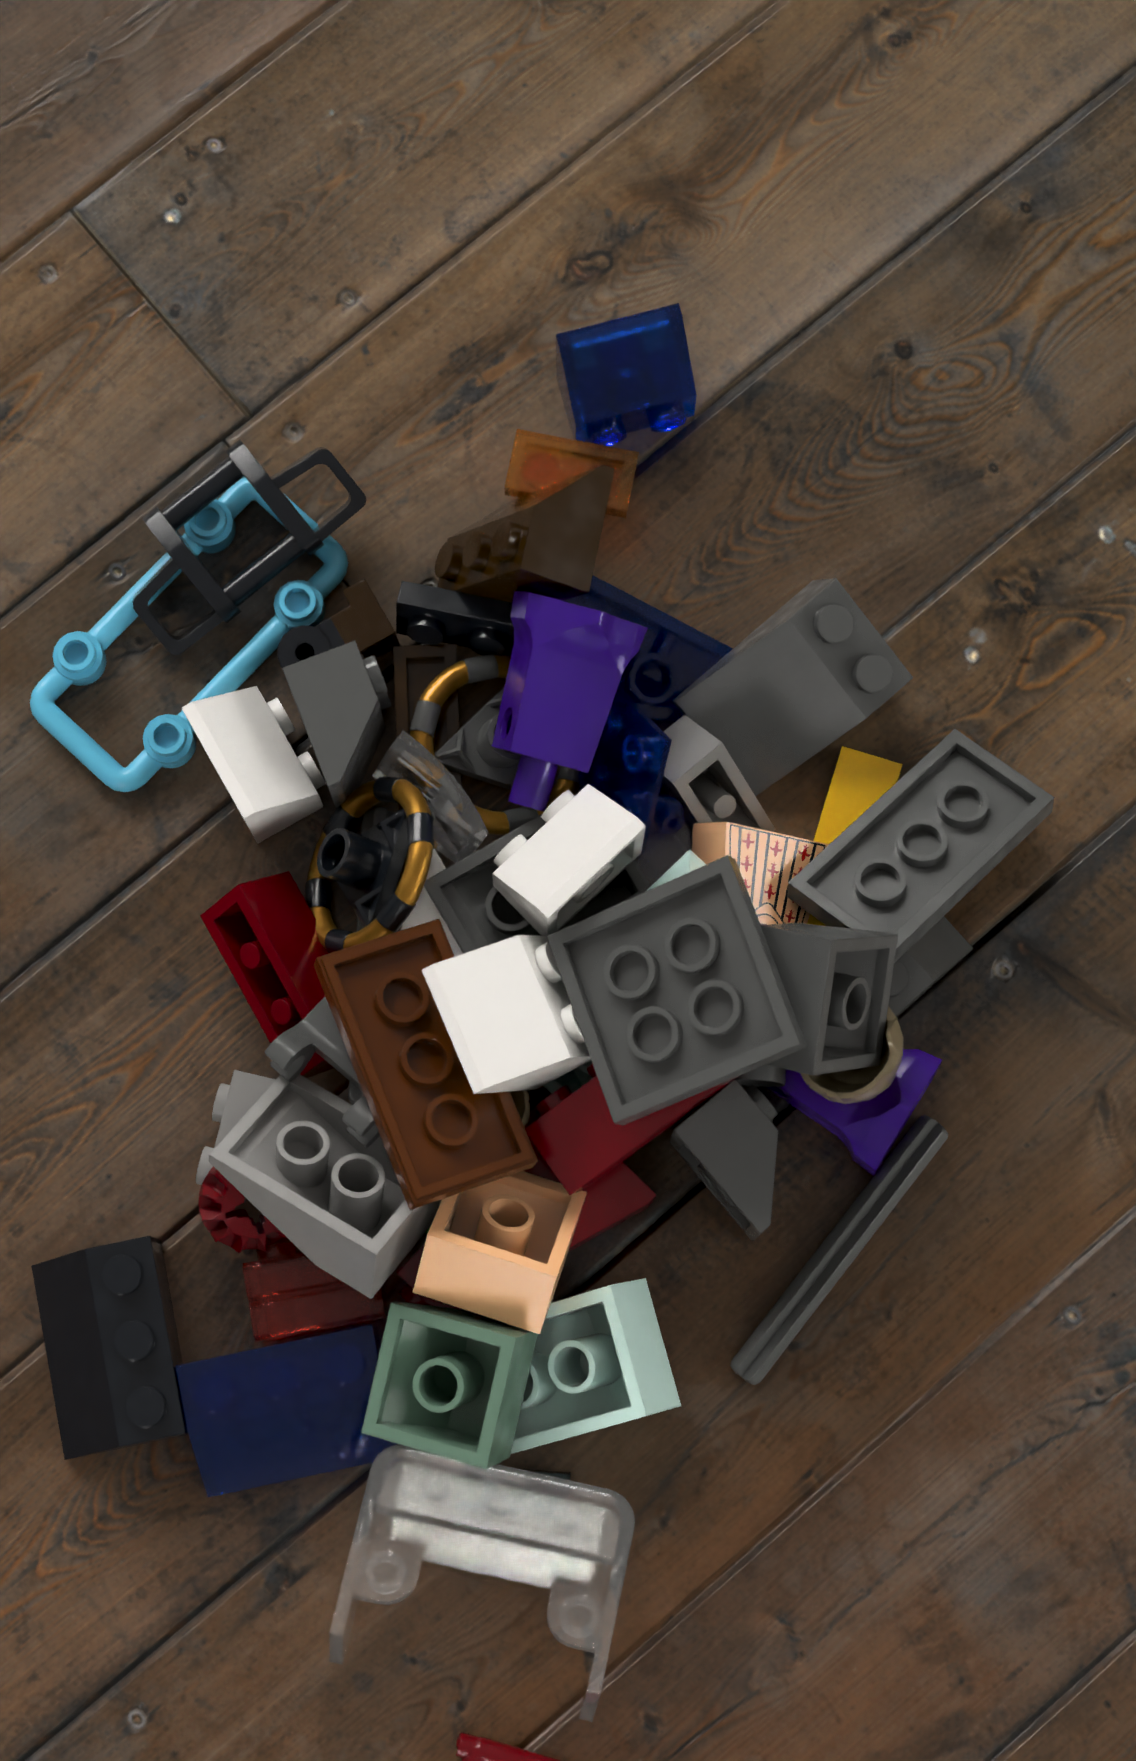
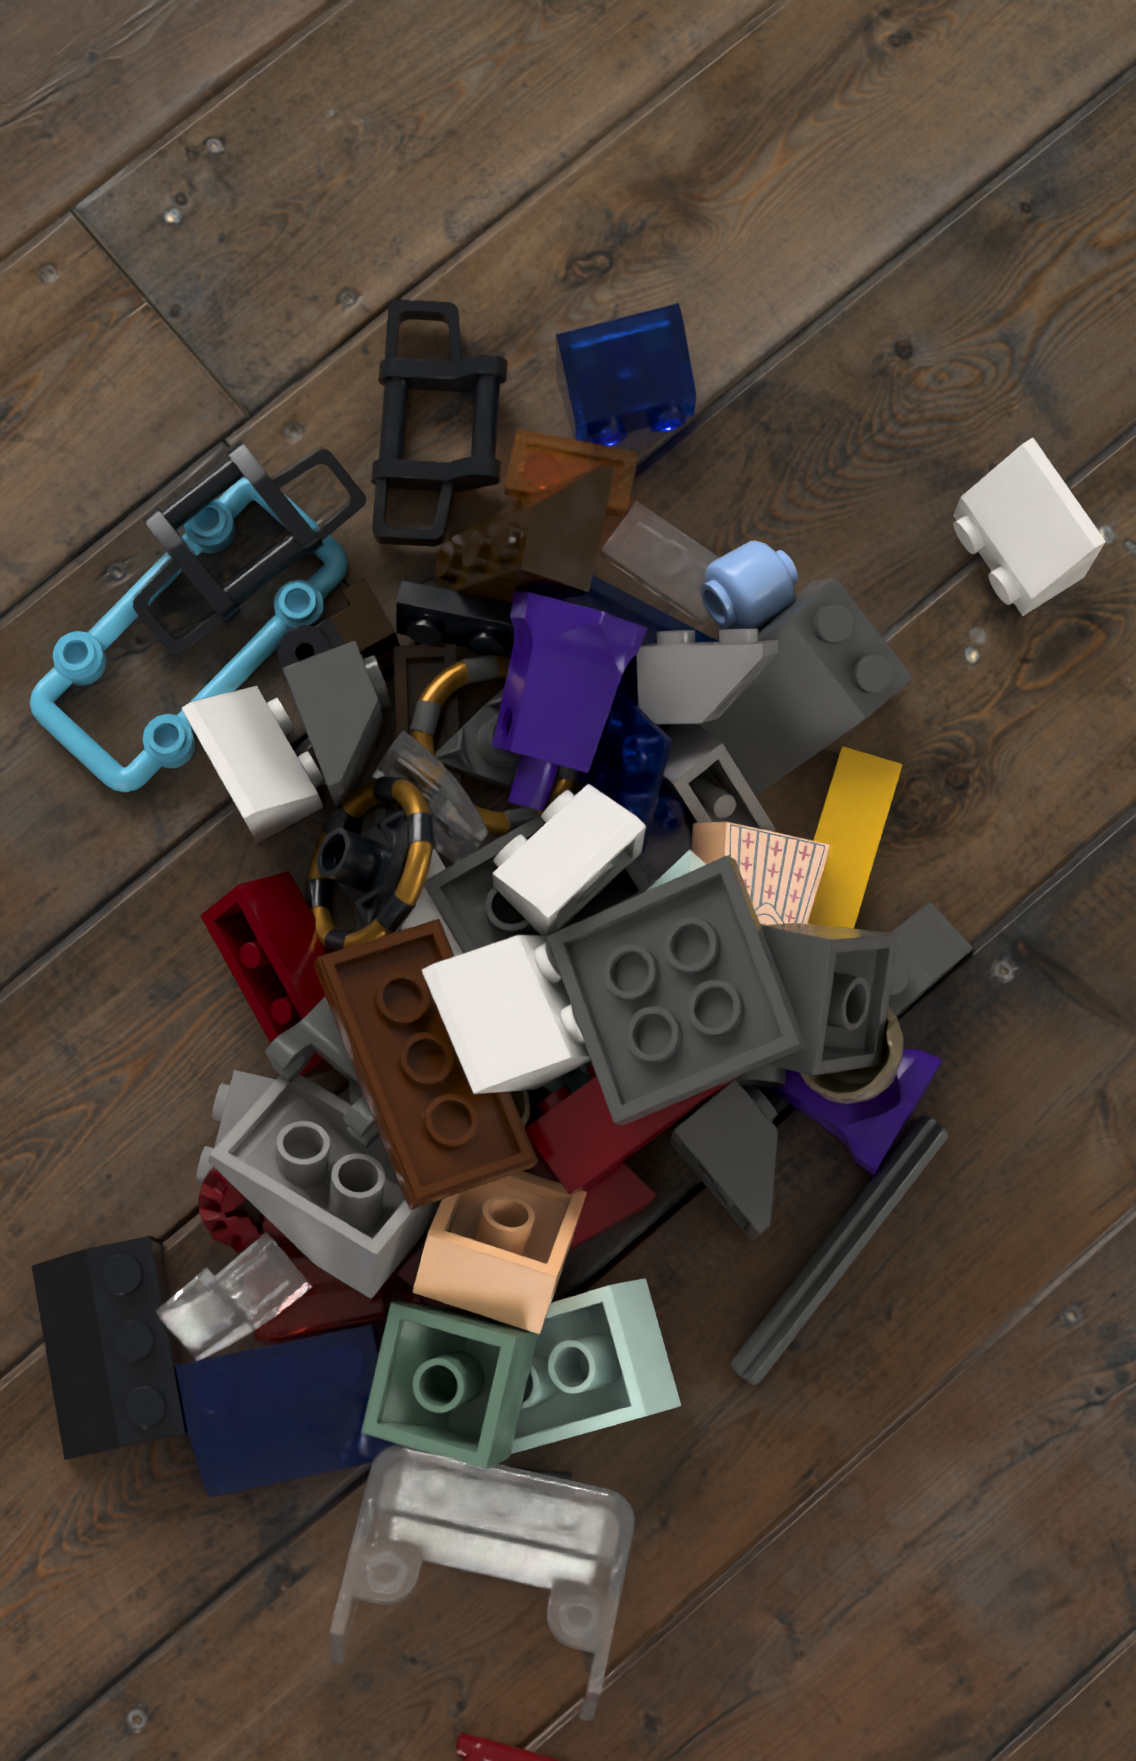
dark grey plate [787,729,1055,963] -> none
none -> clear slope [155,1233,312,1361]
none -> black bar [371,299,508,547]
none -> clear plate [600,501,719,625]
none -> light grey slope [636,629,779,725]
none -> light blue head [700,540,798,629]
none -> white slope [953,437,1106,616]

